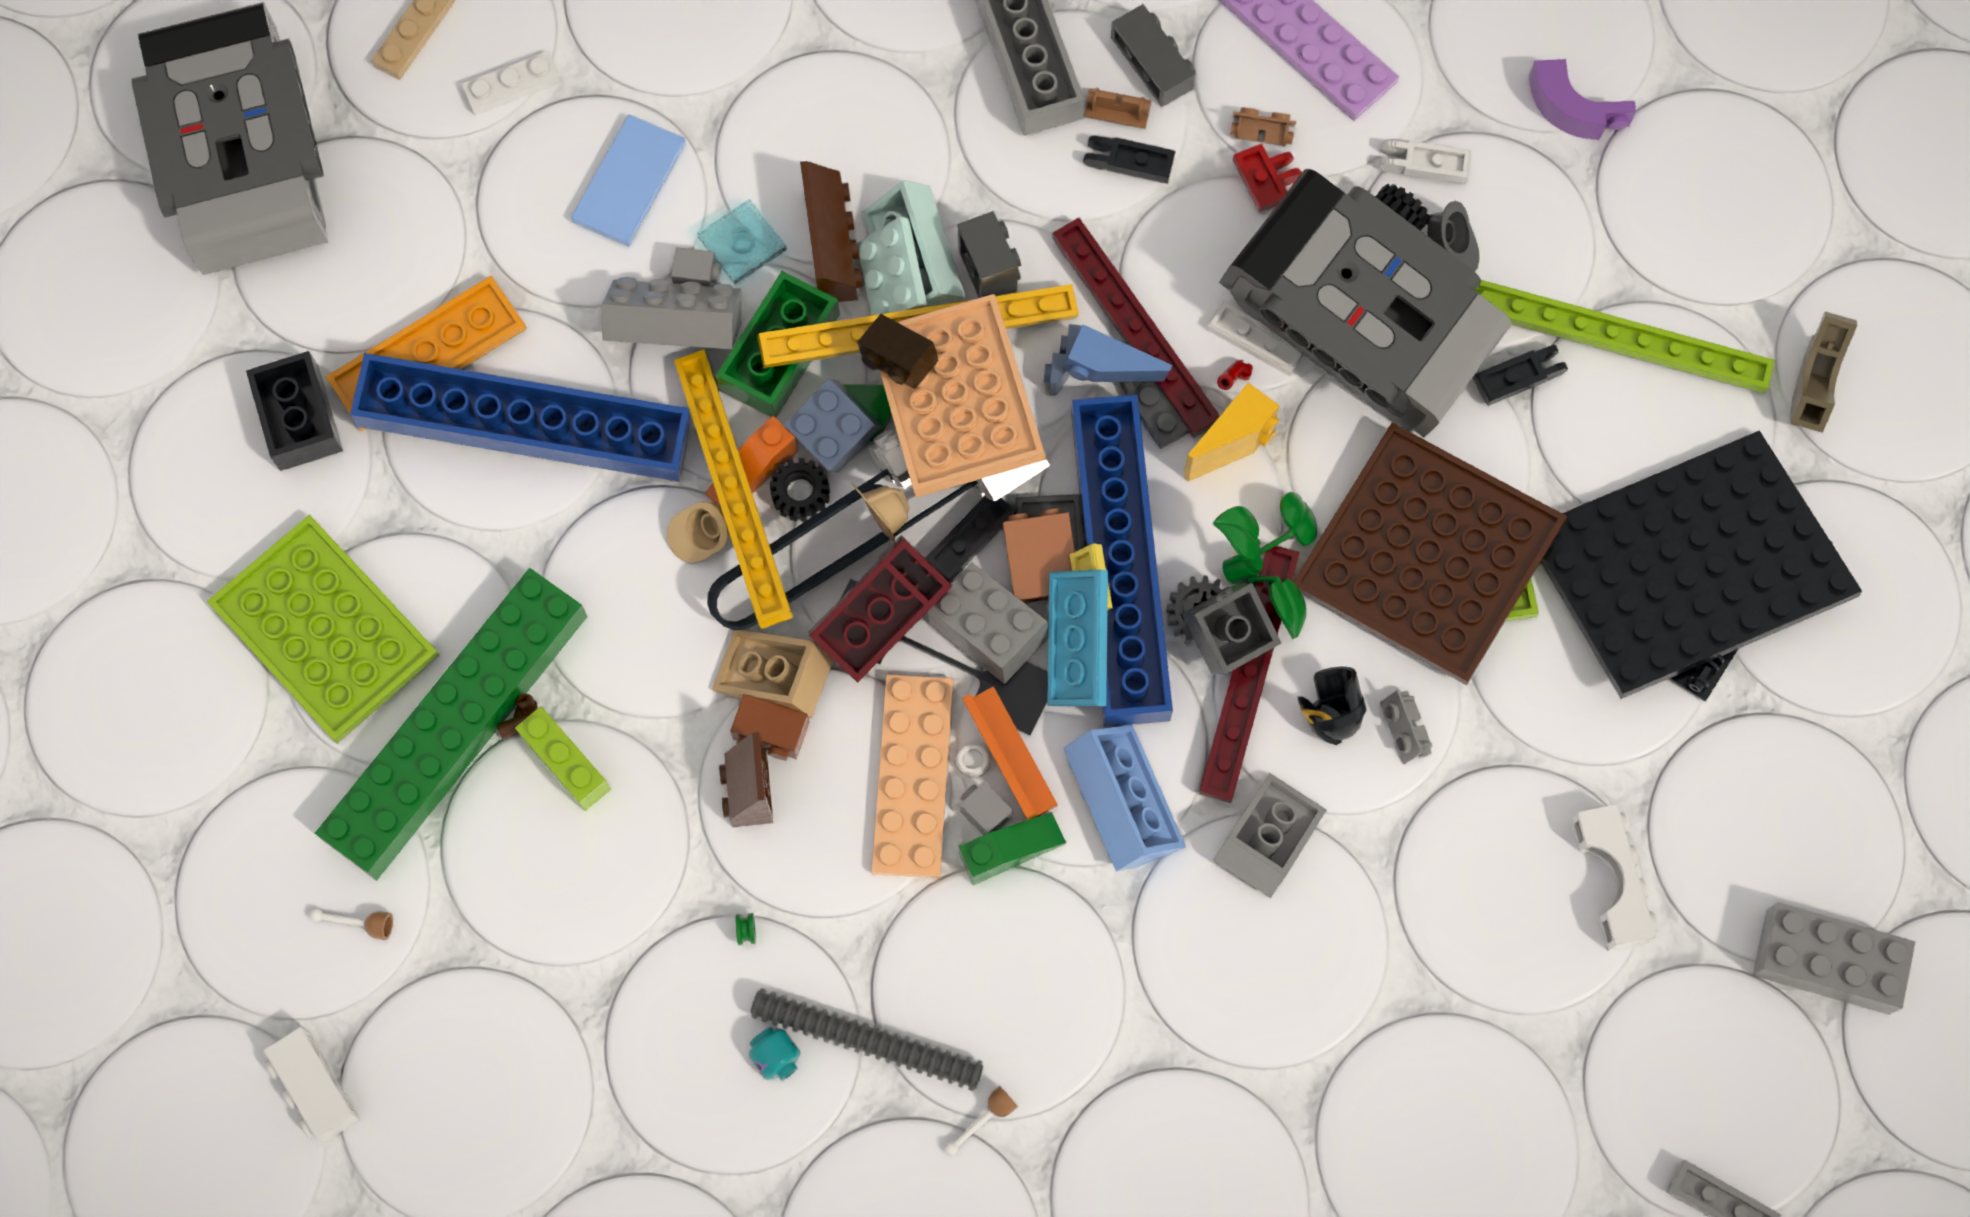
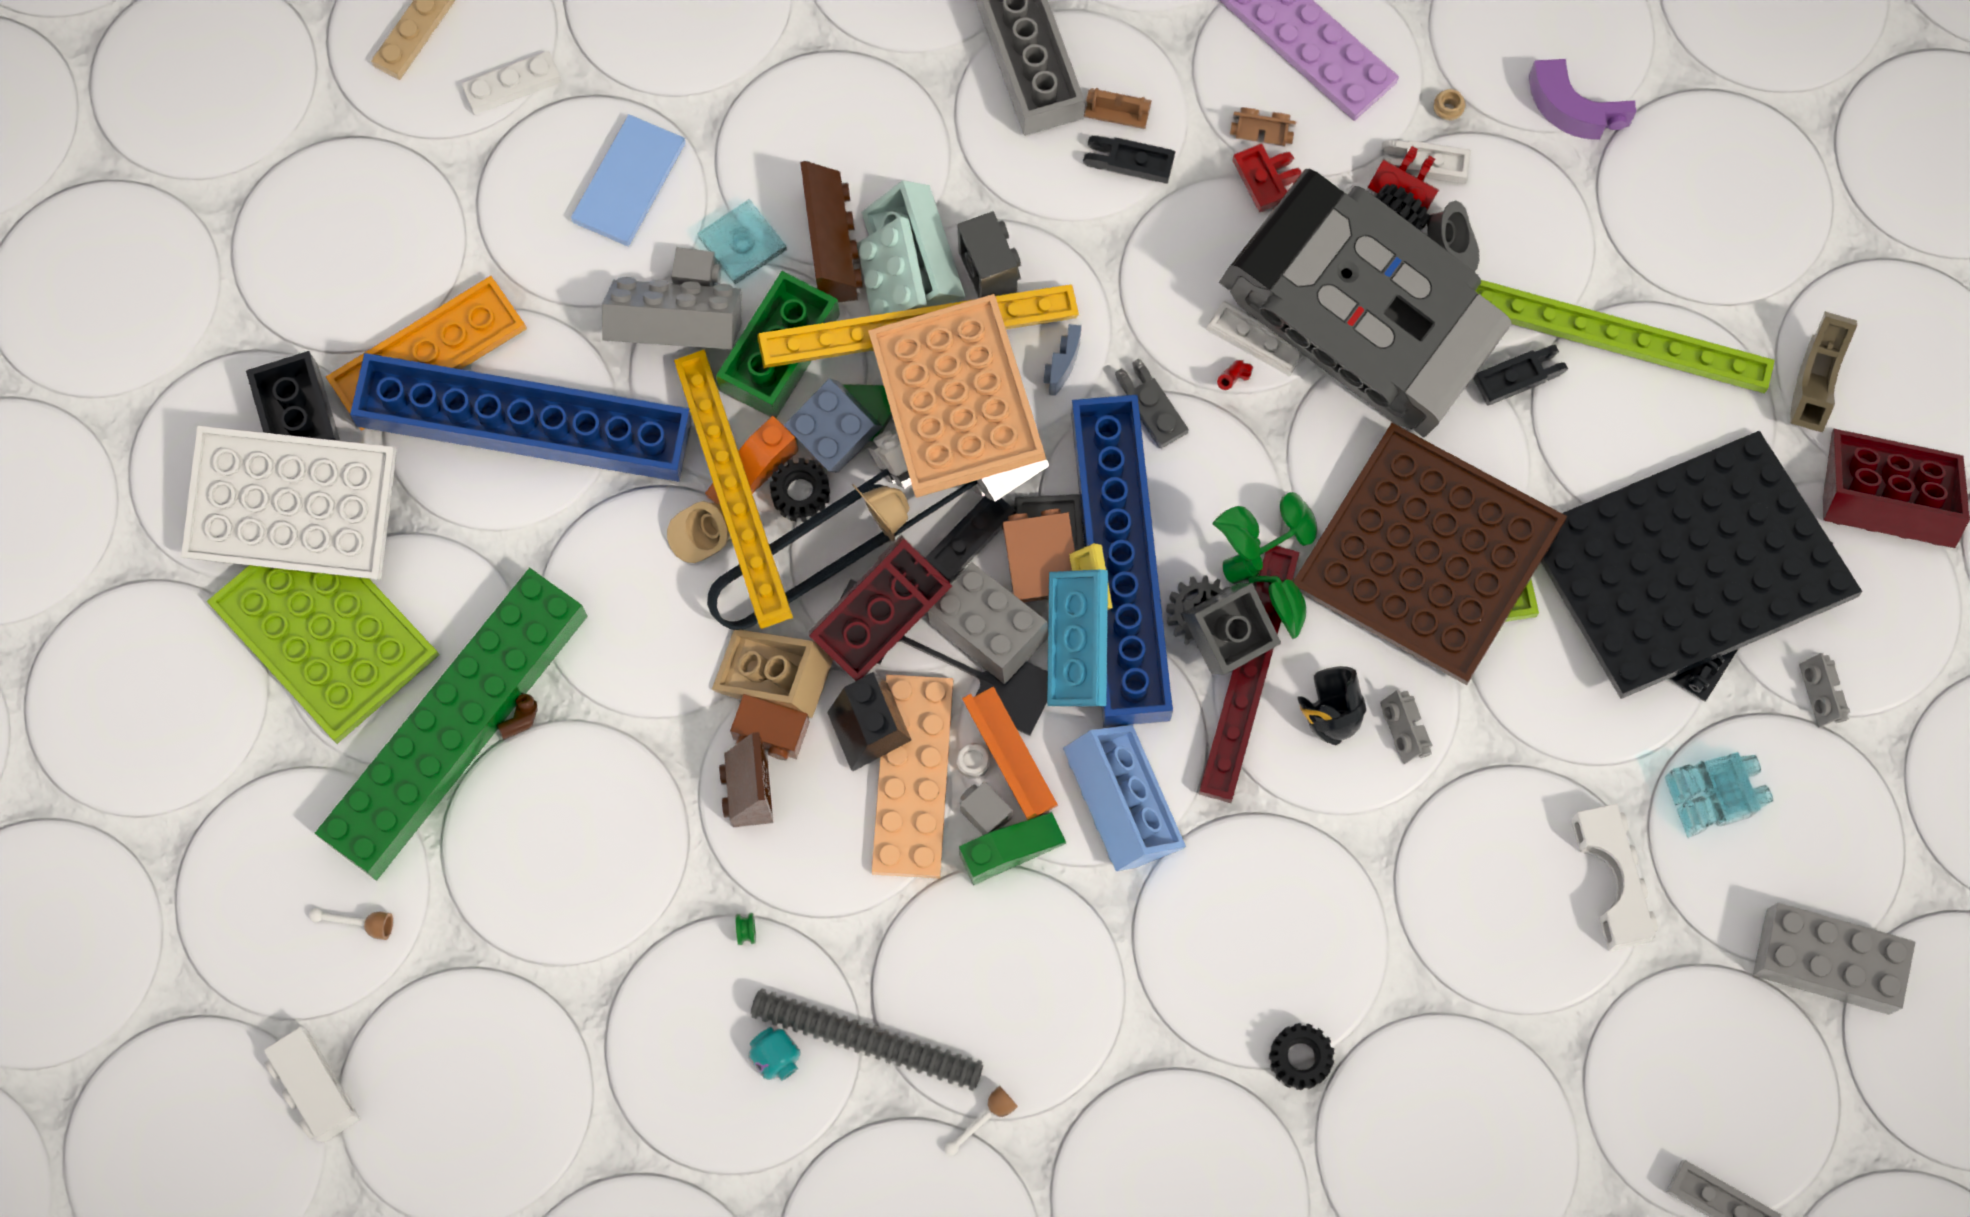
piece [131,2,328,275] -> none
lime brick [515,706,611,811] -> none
dark brown brick [857,314,939,389] -> none
dark red plate [1052,217,1220,438] -> none
medium blue slope [1063,325,1172,382] -> none
dark grey brick [1111,4,1196,107] -> none
yellow slope [1183,383,1280,481] -> none
light grey slope [1213,773,1326,898] -> none
none -> white plate [181,425,397,580]
none -> black slope [827,672,912,771]
none -> black tyre [1269,1023,1335,1090]
none -> red hinge [1367,146,1439,210]
none -> tan plate [1433,89,1465,120]
none -> clear light blue hips [1665,752,1773,838]
none -> light grey hinge [1799,653,1850,727]
none -> dark red slope [1823,429,1970,548]

